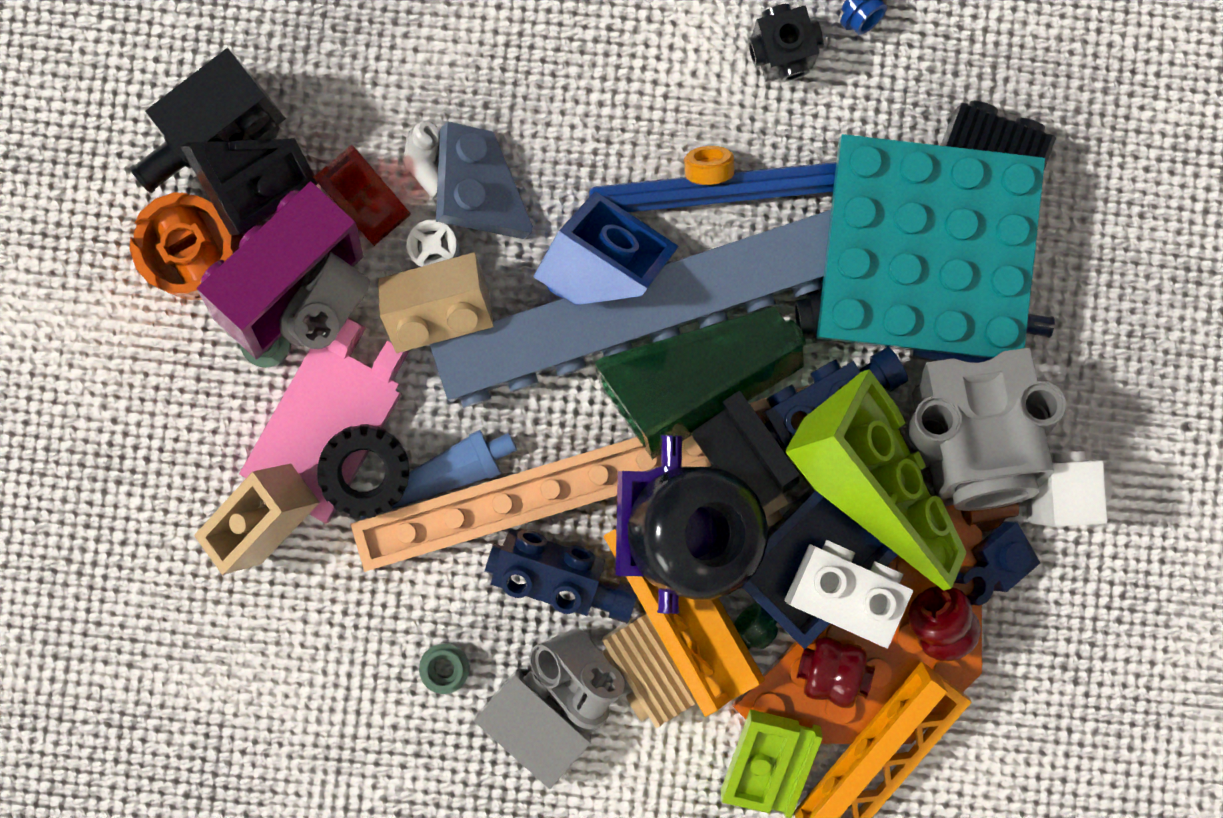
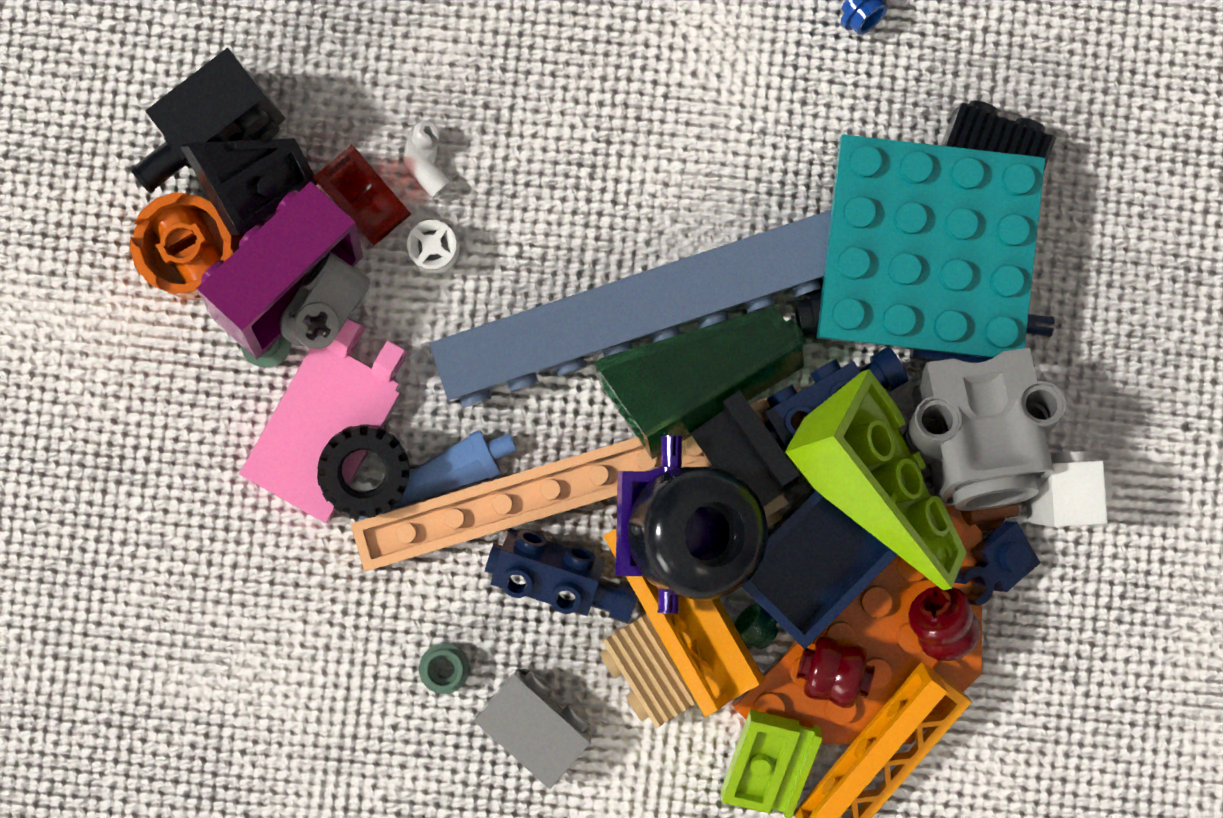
tan brick [194,463,320,575] -> none
tan brick [378,252,494,353] -> none
sand blue wing [436,121,533,239] -> none
light grey piece [529,628,625,730] -> none
blue slope [533,191,679,305] -> none
blue axle [589,162,836,213] -> none
light orange tile [684,146,735,185] -> none
black brick [748,4,824,82] -> none
white brick [784,540,913,649] -> none

